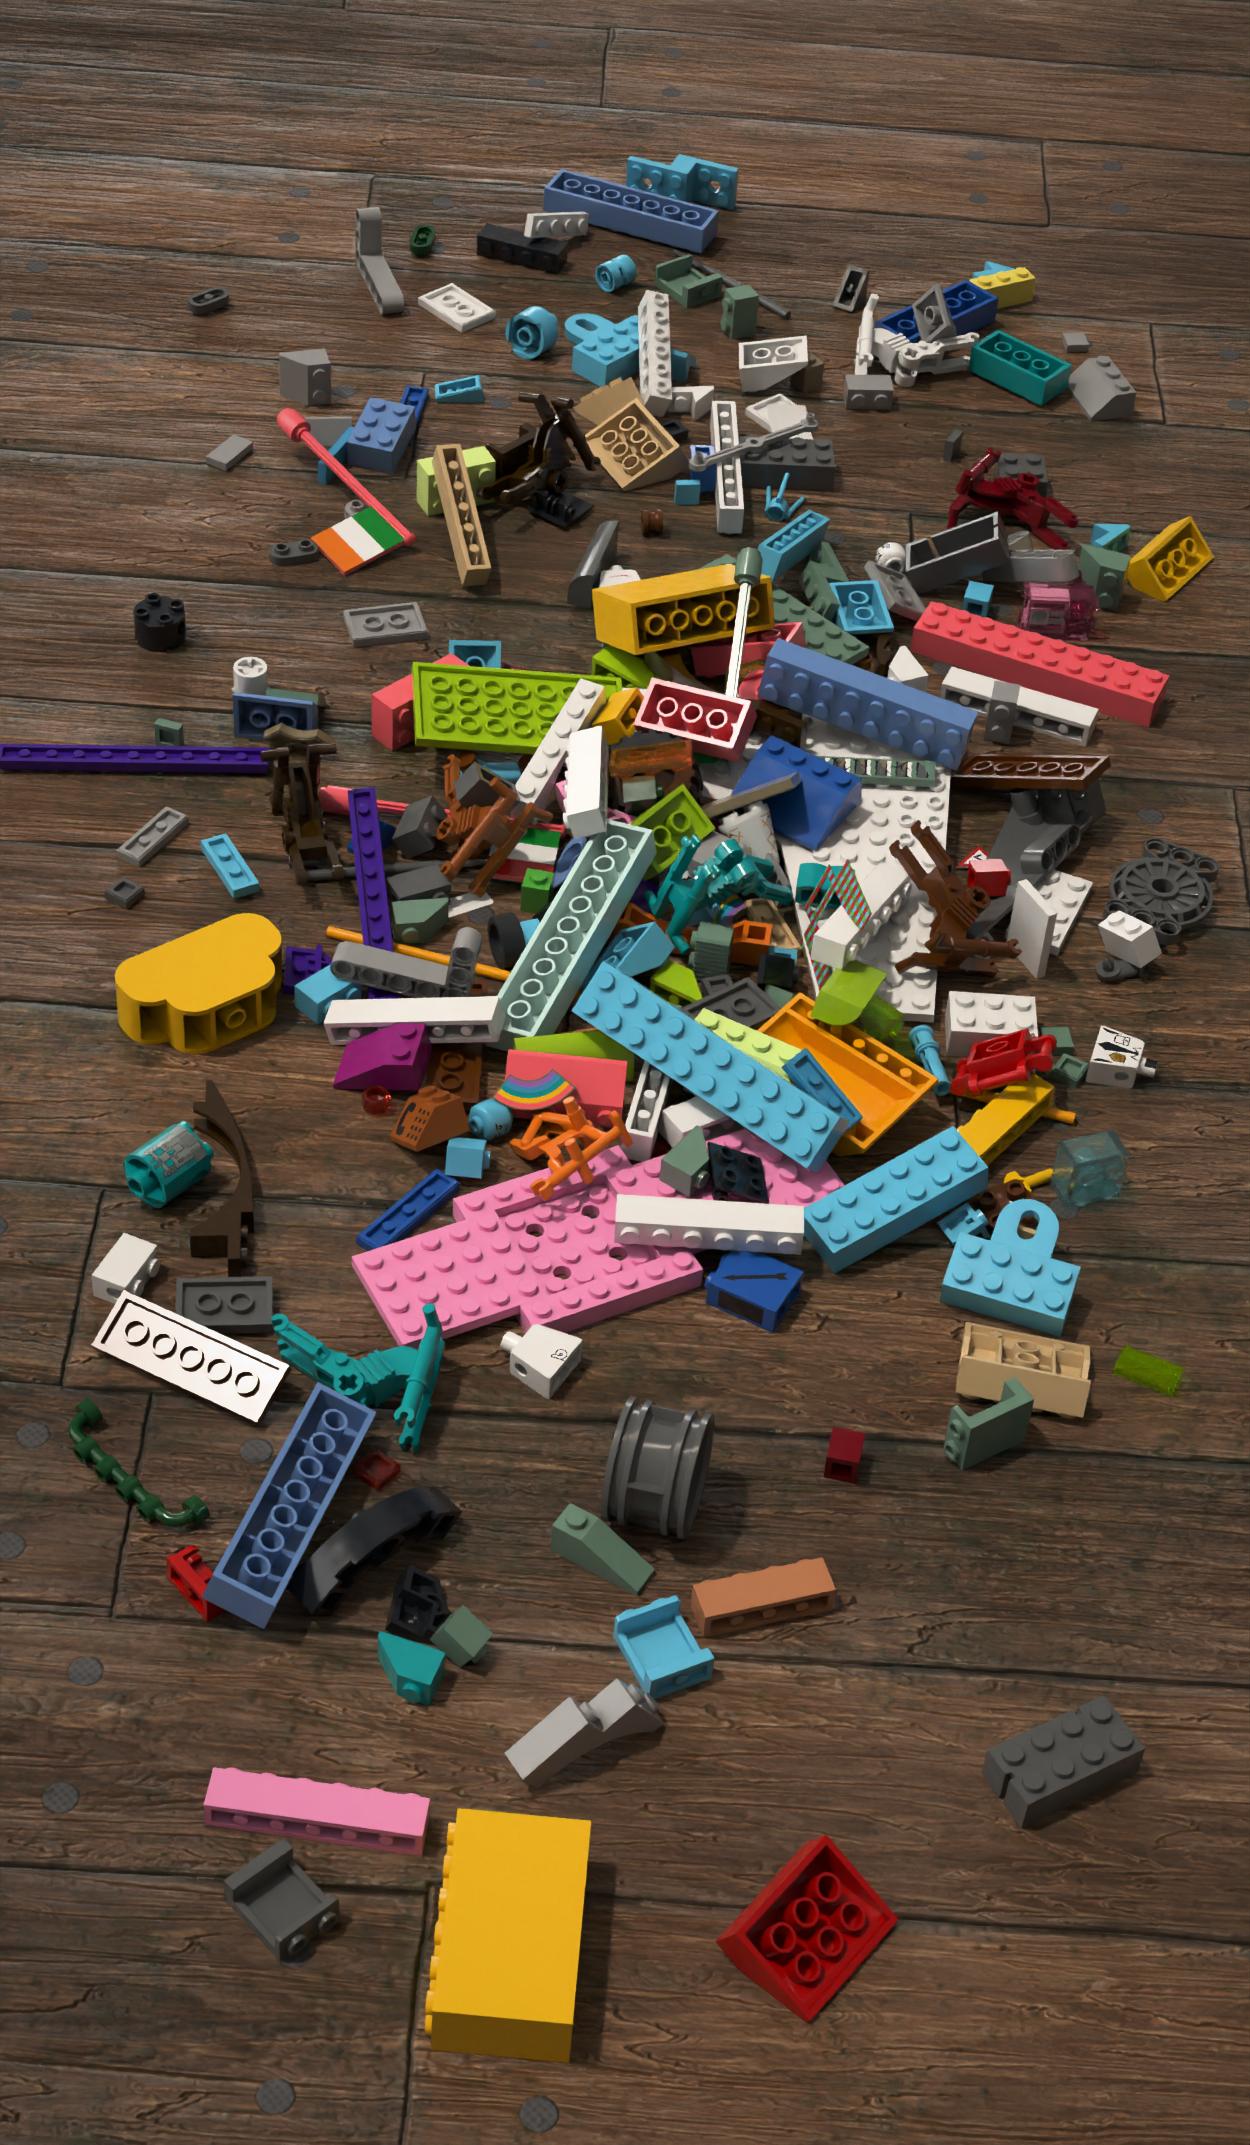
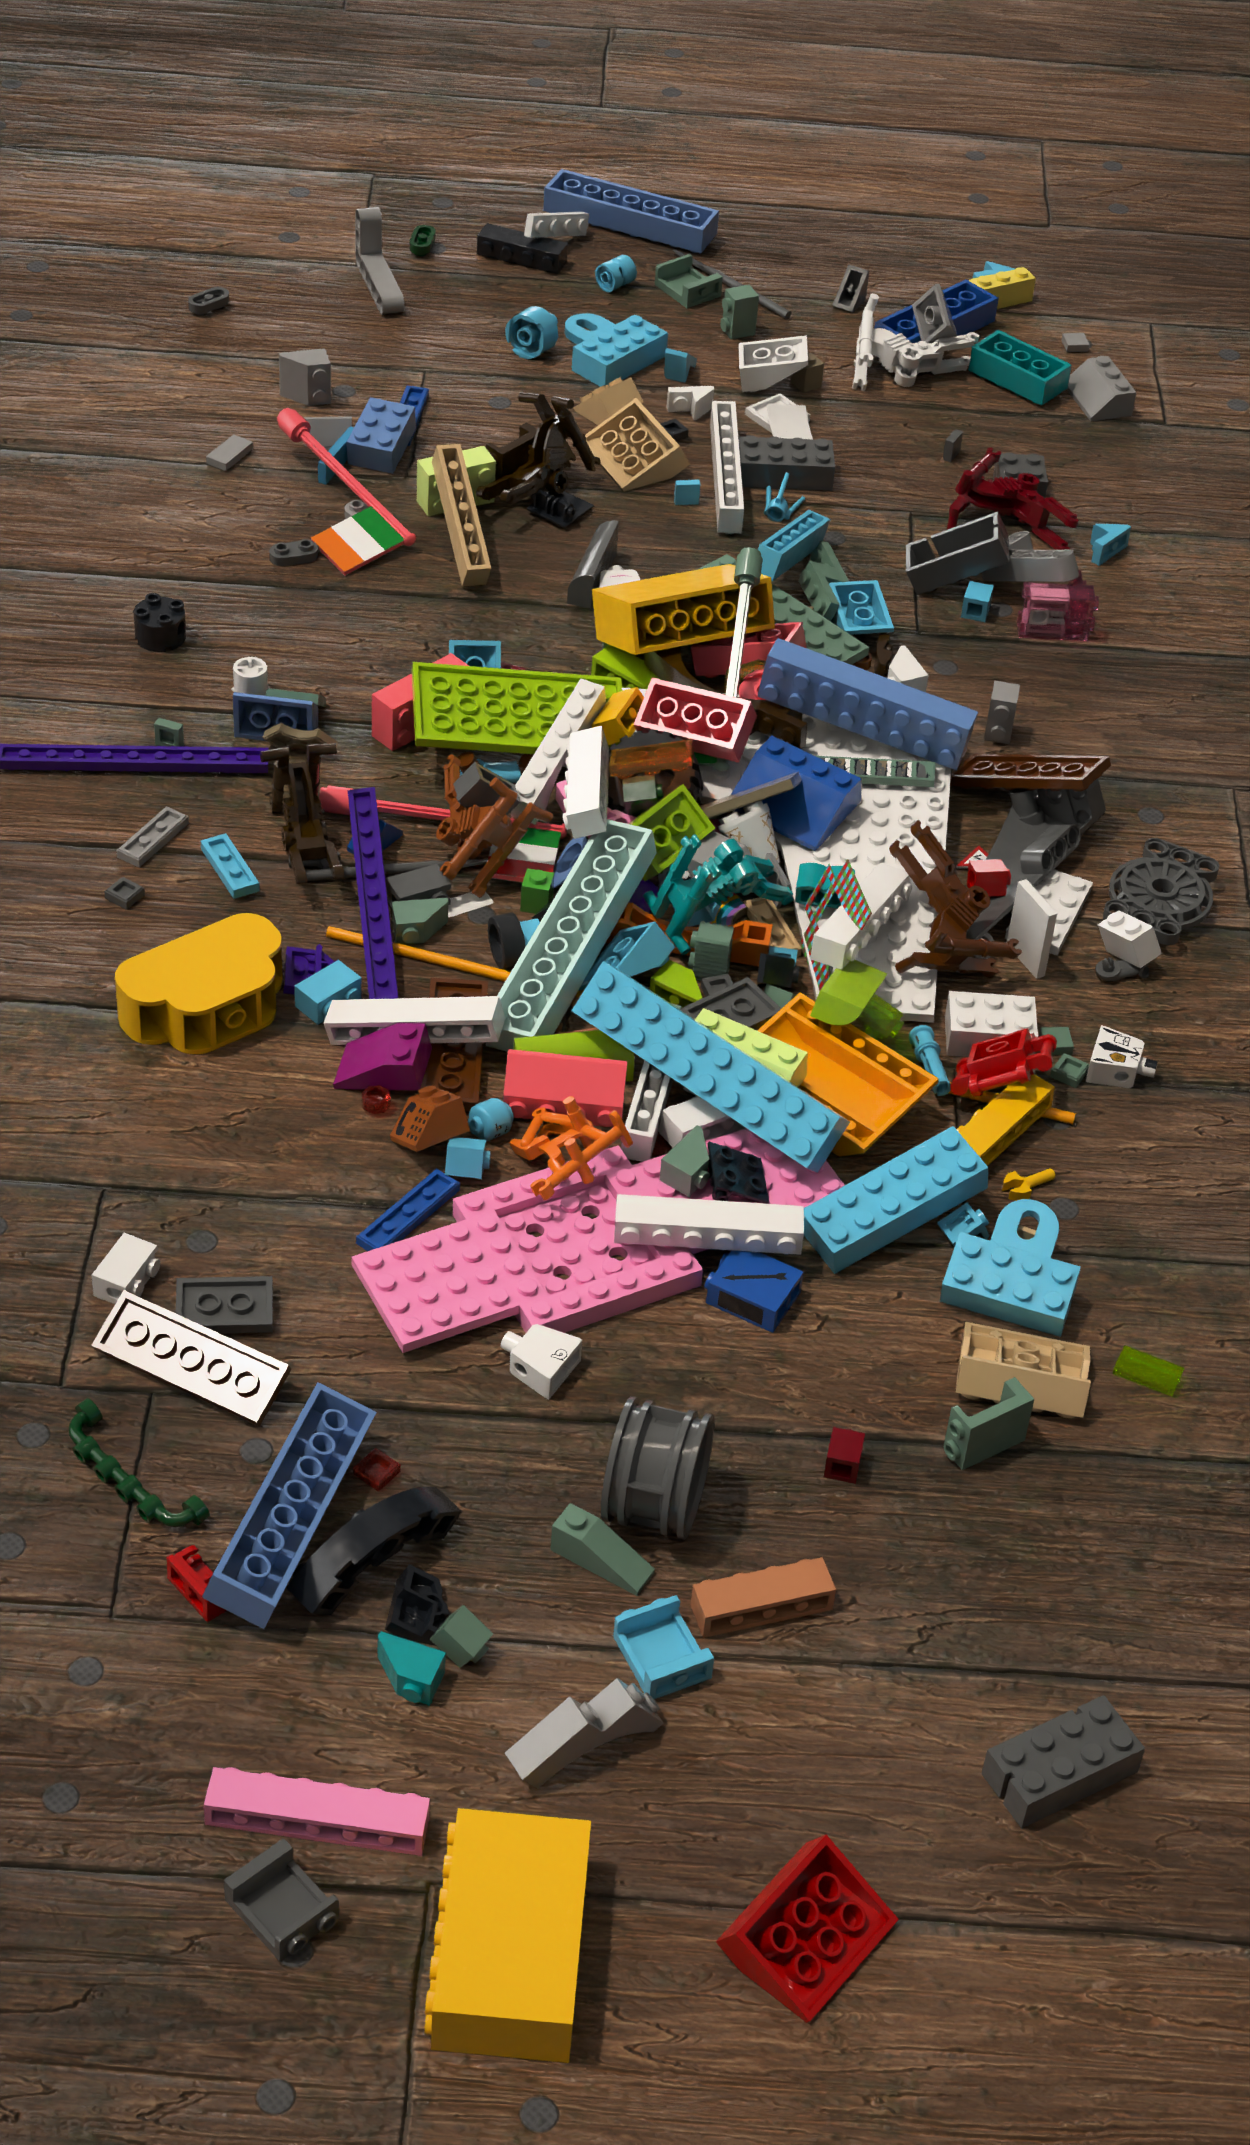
teal cylinder [123,1121,214,1208] -> none
dark brown slope [190,1080,254,1277] -> none
teal piece [271,1303,445,1453] -> none
light grey beam [330,927,482,998] -> none
light grey tile [343,602,428,648] -> none
dark grey brick [392,795,448,859] -> none
white tile [418,283,496,333] -> none
medium azure slope [435,375,485,403] -> none
tile [492,1069,576,1111] -> none
medium azure bracket [626,154,739,211] -> none
white brick [638,290,672,418] -> none
reddish brown wheel [641,509,663,534] -> none
light grey piece [689,413,818,472] -> none
blue slope [690,445,716,494] -> none
dark azure tile [782,1048,863,1135] -> none
light grey brick [843,374,894,410] -> none
light grey tile [864,560,926,622] -> none
white head [875,542,906,574] -> none
coral brick [910,601,1170,727] -> none
white brick [940,667,1098,747] -> none
reddish brown dish [976,1180,1036,1232] -> none
clear light blue brick [1050,1130,1129,1209] -> none
sand green slope [1074,544,1131,612] -> none
yellow slope [1127,516,1214,602] -> none

